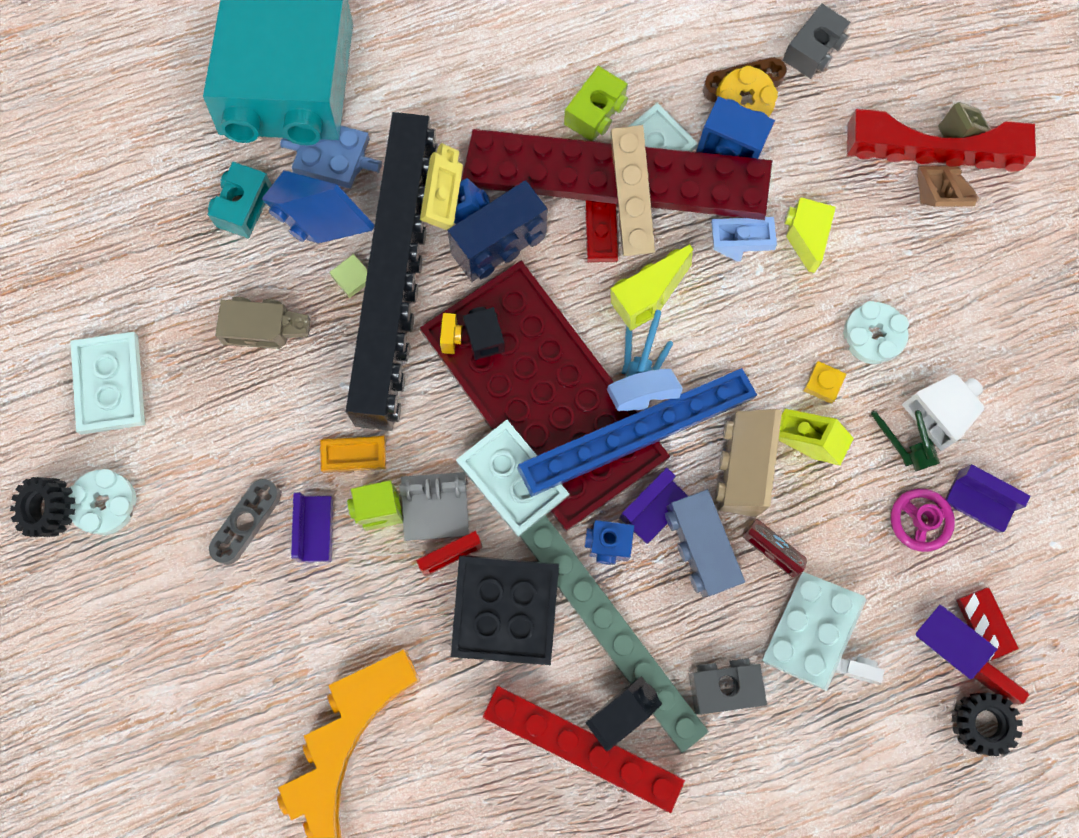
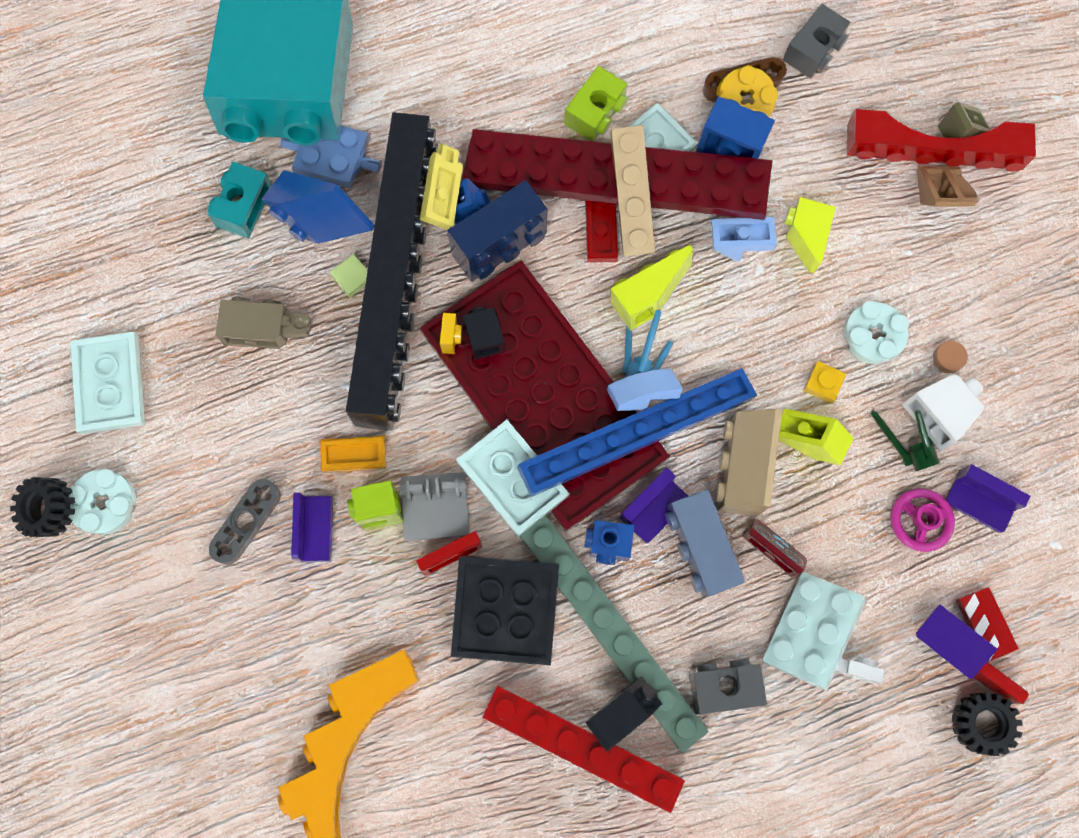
none -> nougat tile [933,341,968,373]

